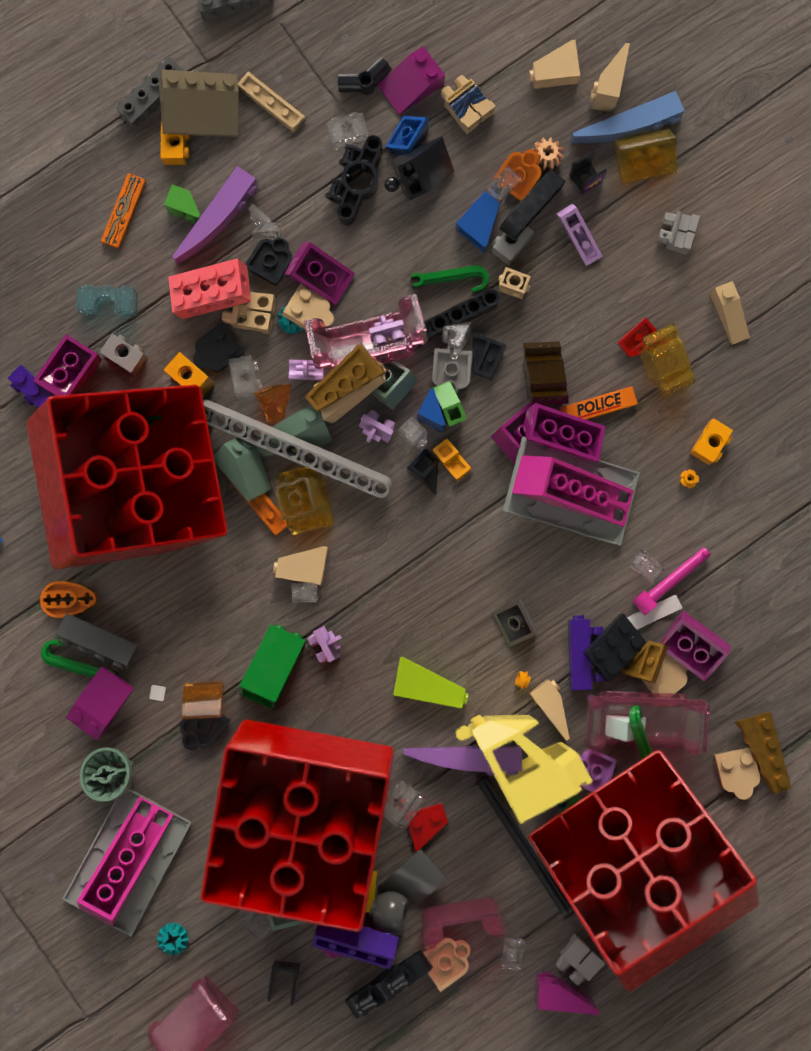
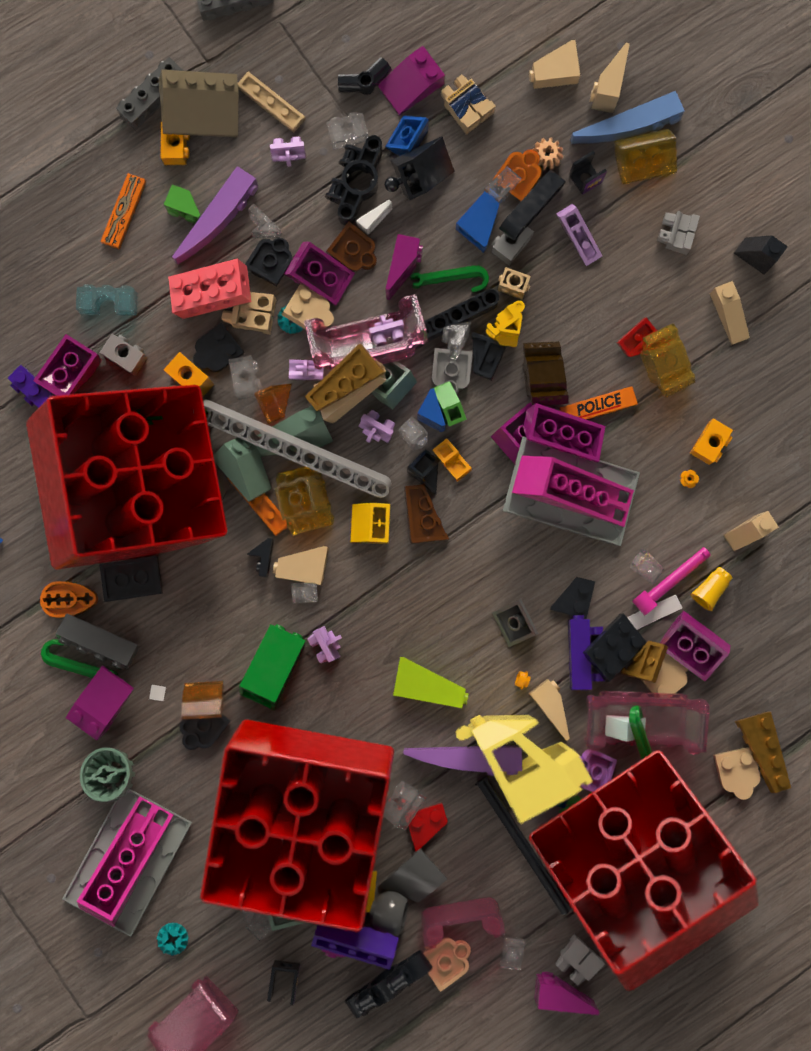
none -> black plate [99,556,163,602]
none -> black slope [247,538,274,578]
none -> lavender hips [270,137,306,167]
none -> reddish brown plate [326,222,377,272]
none -> yellow slope [350,503,391,544]
none -> white slope [356,200,392,236]
none -> magenta slope [385,234,423,300]
none -> reddish brown wing [404,484,449,544]
none -> yellow piece [486,301,525,347]
none -> black wing [550,577,595,619]
none -> yellow plant [690,567,732,611]
none -> tan slope [724,511,779,551]
none -> black slope [734,235,788,275]

